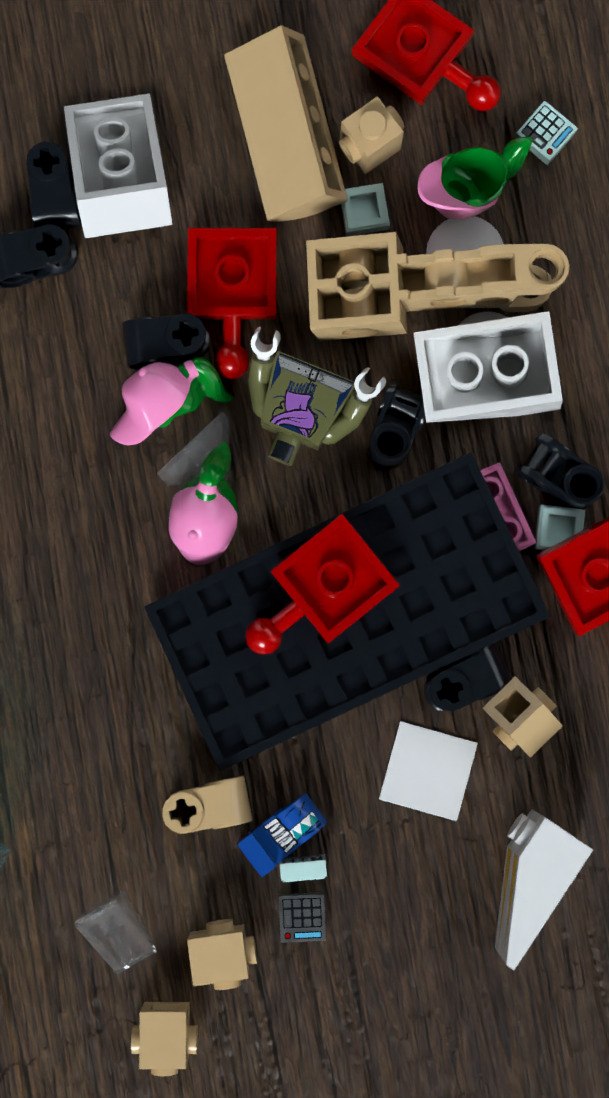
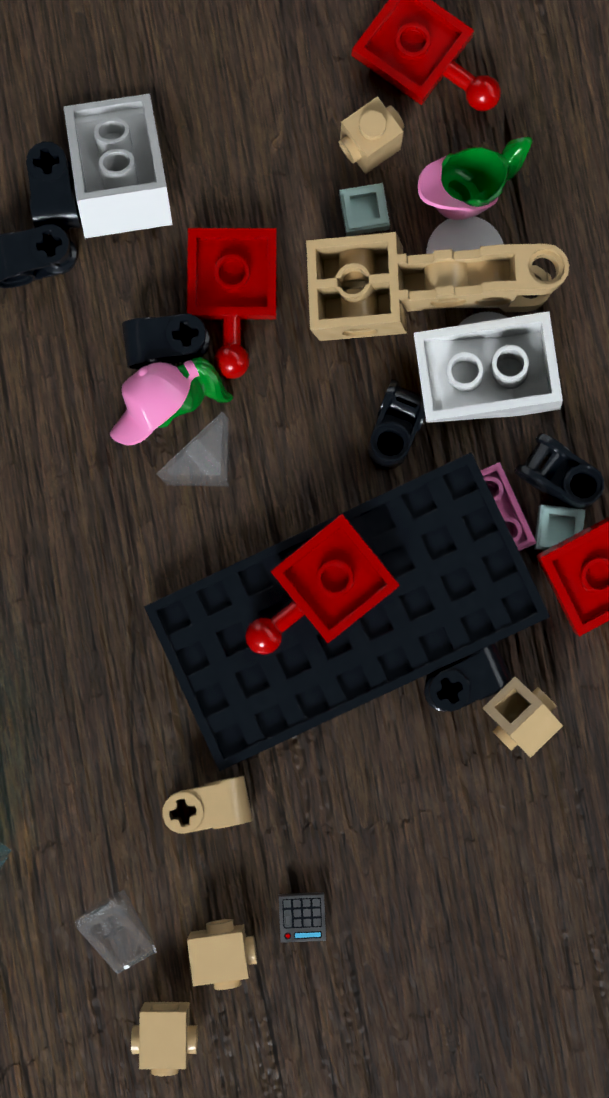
bright pink hair [168,442,238,565] -> none
tan brick [224,25,348,222] -> none
blue leg [237,792,328,878] -> none
torso [248,327,386,466] -> none
light aqua tile [280,854,327,882] -> none
white sticker [379,721,478,821] -> none
white slope [495,809,593,970] -> none
light aqua tile [514,100,578,166] -> none

